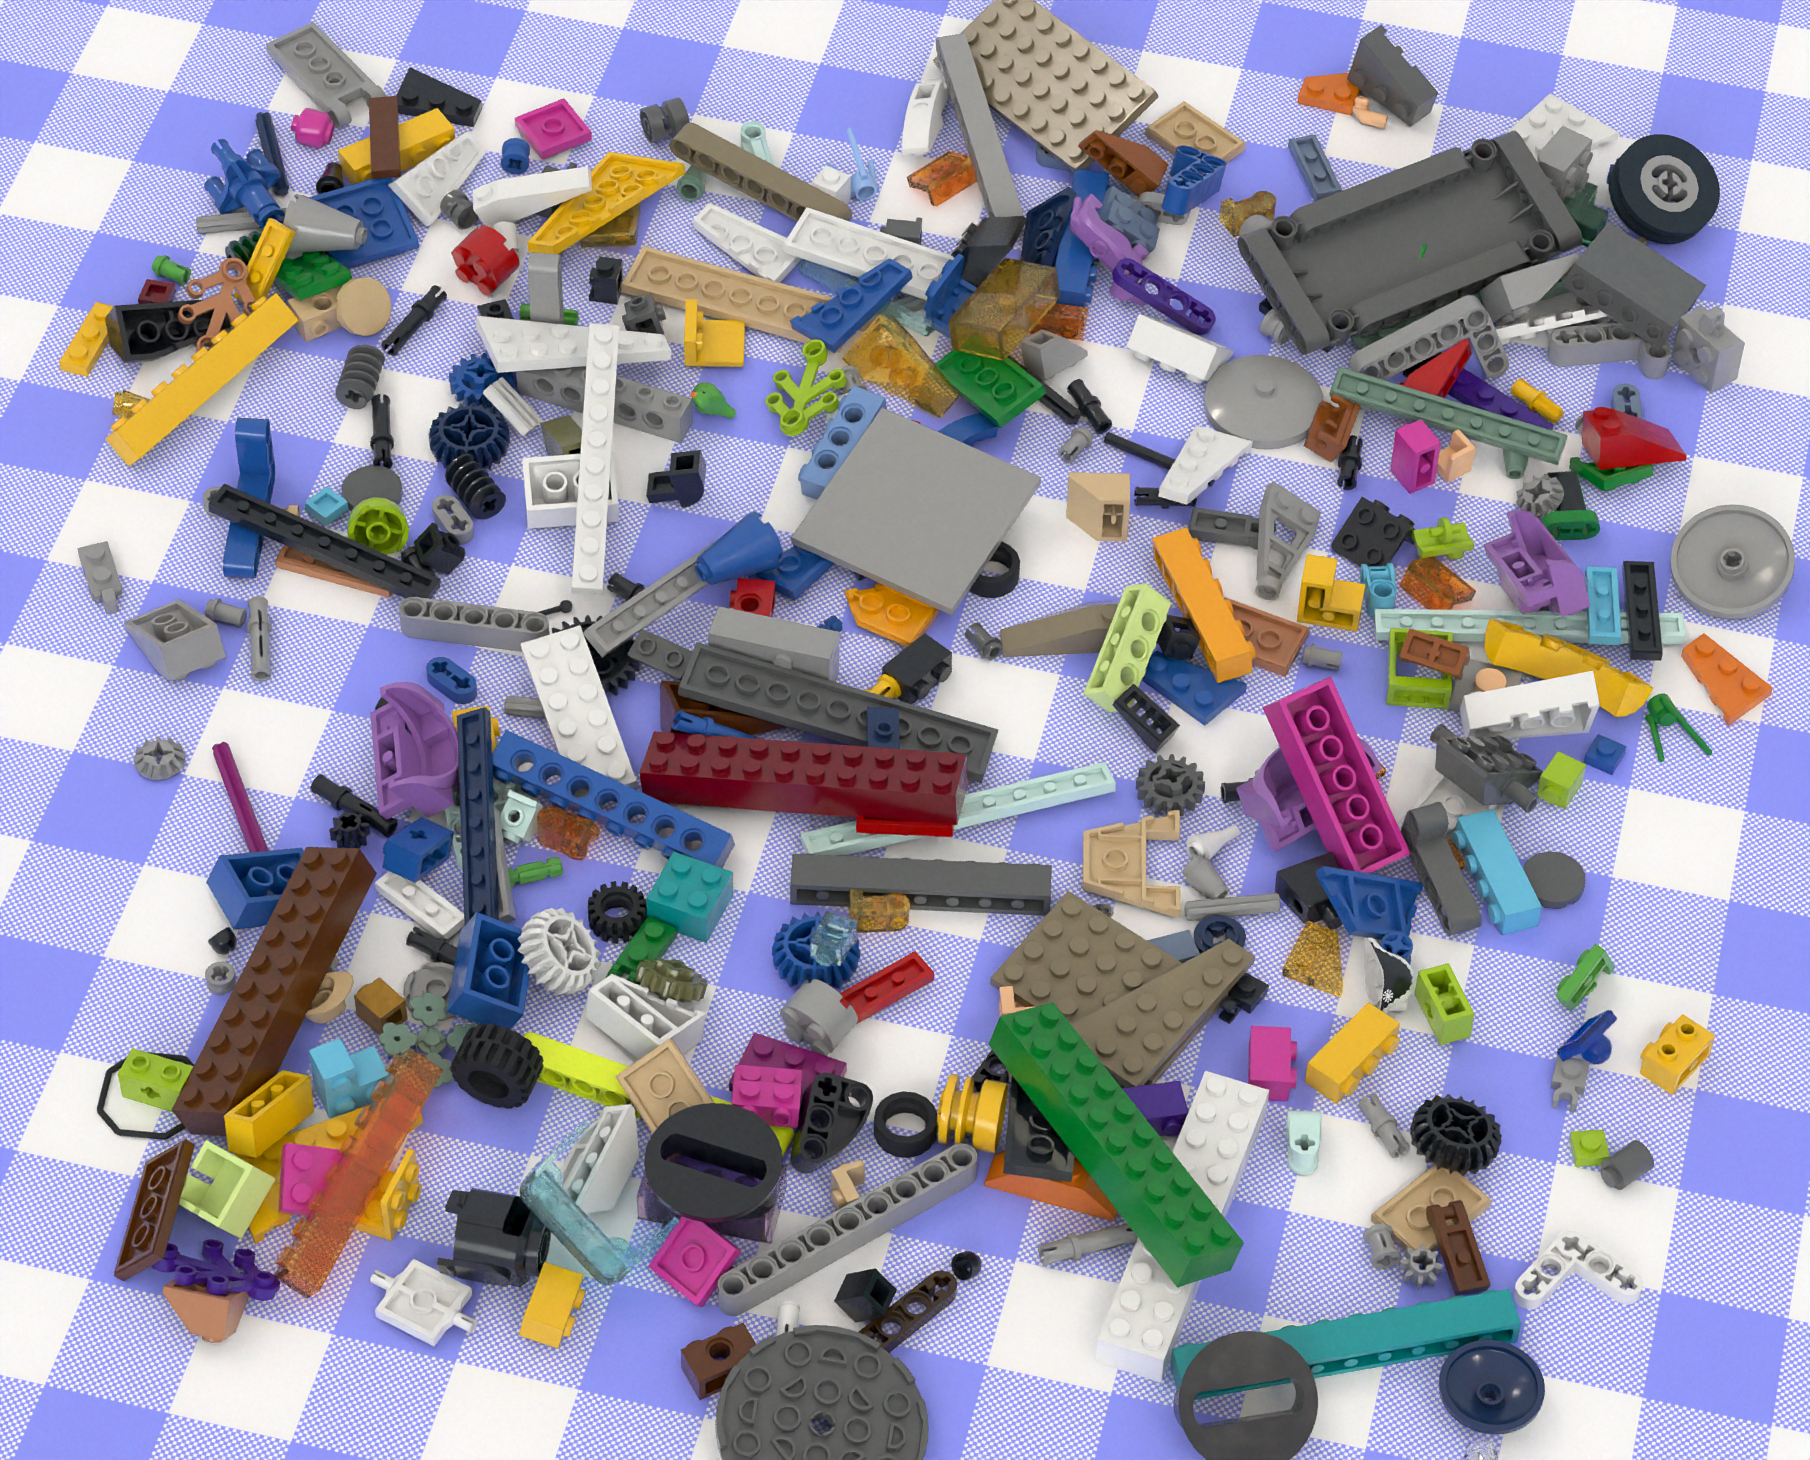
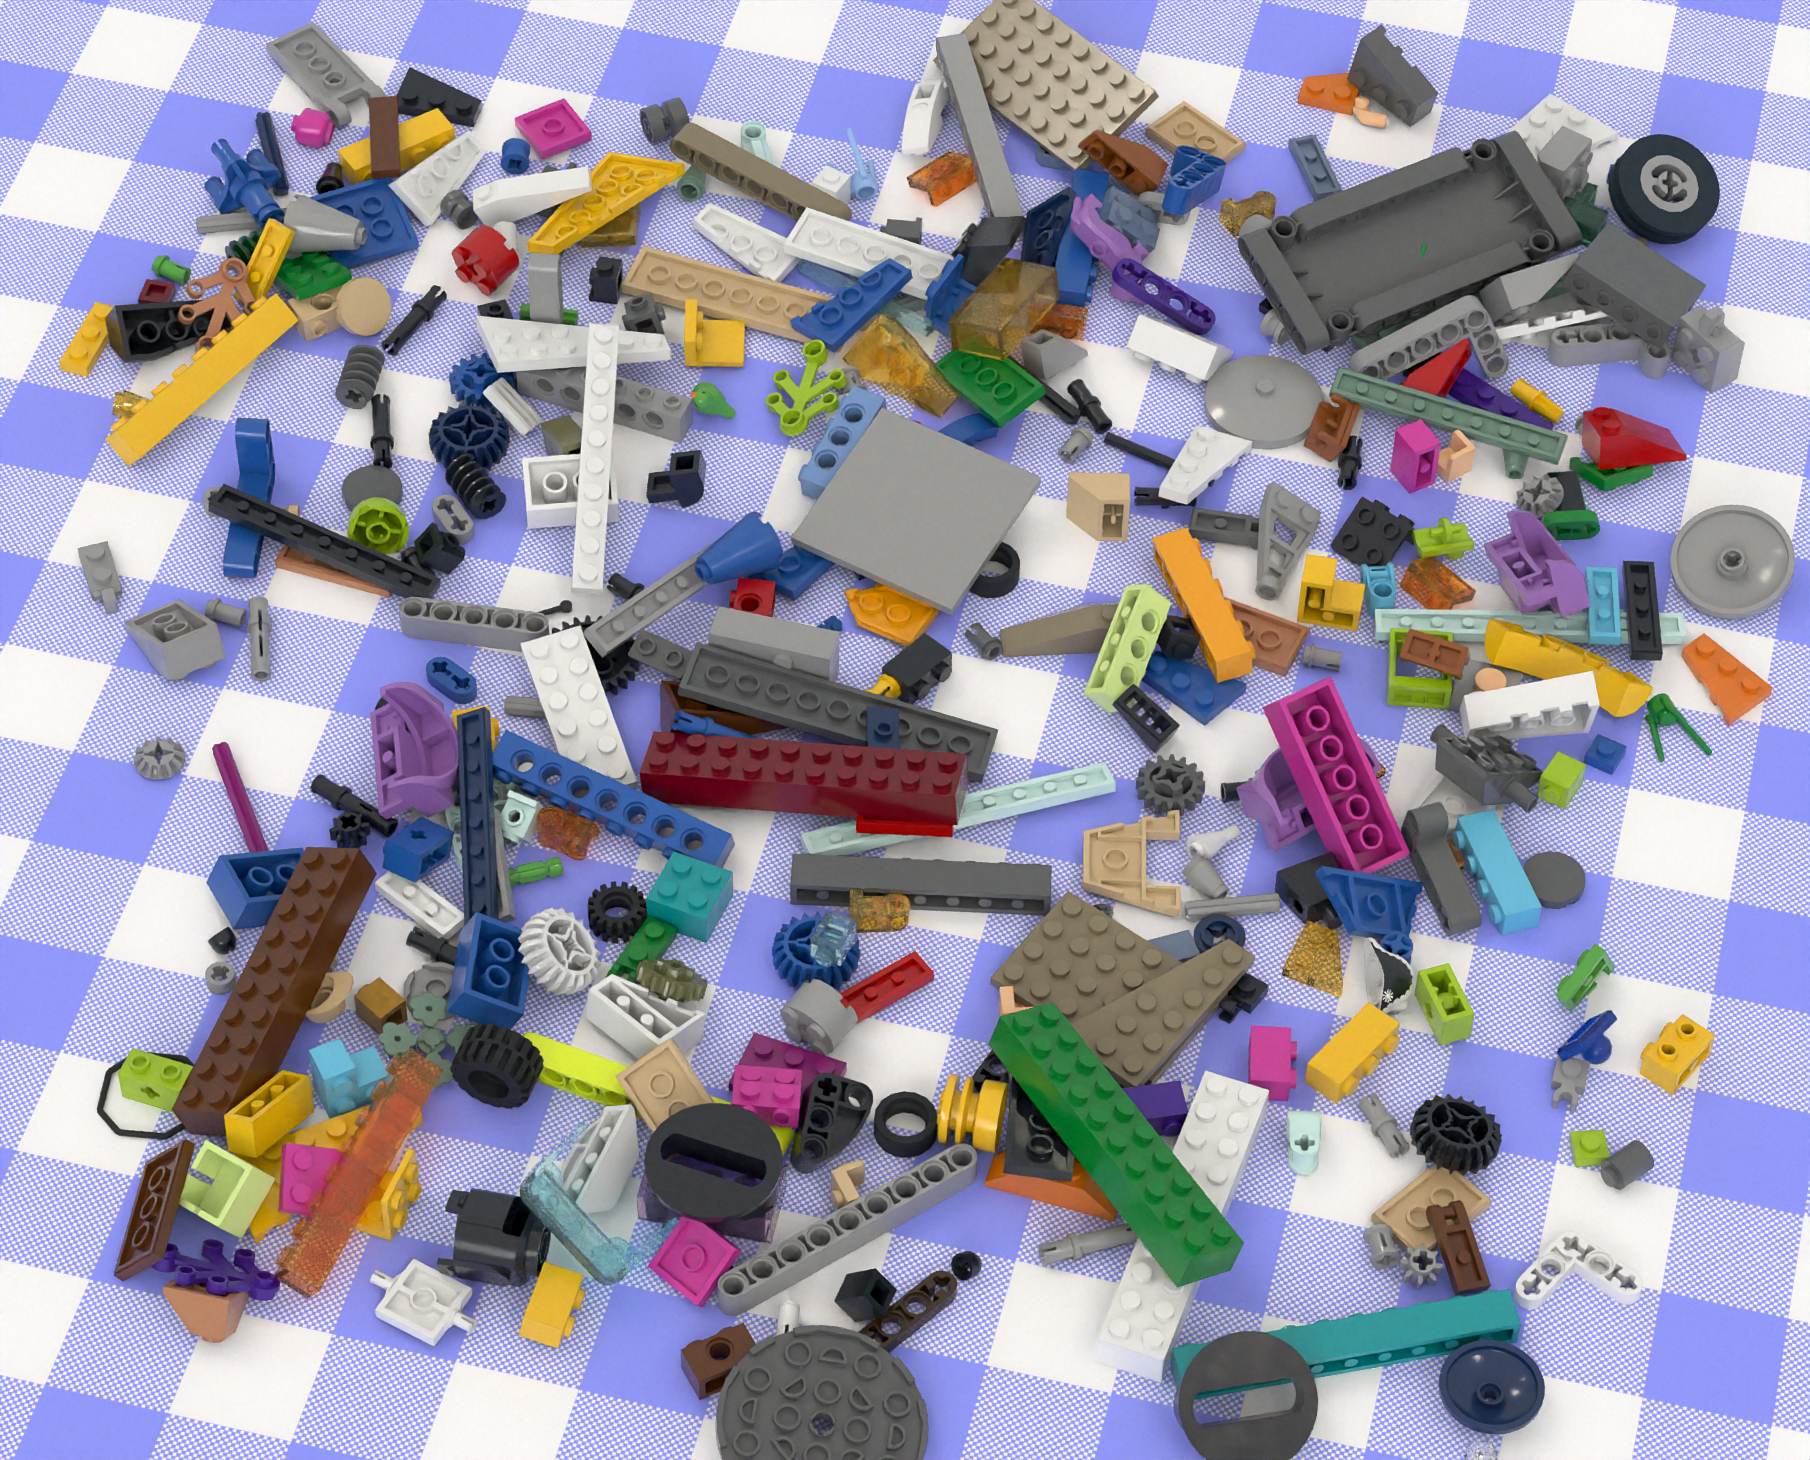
medium azure plate [305,486,349,526] -> none
sand blue beam [1611,383,1642,419] -> none

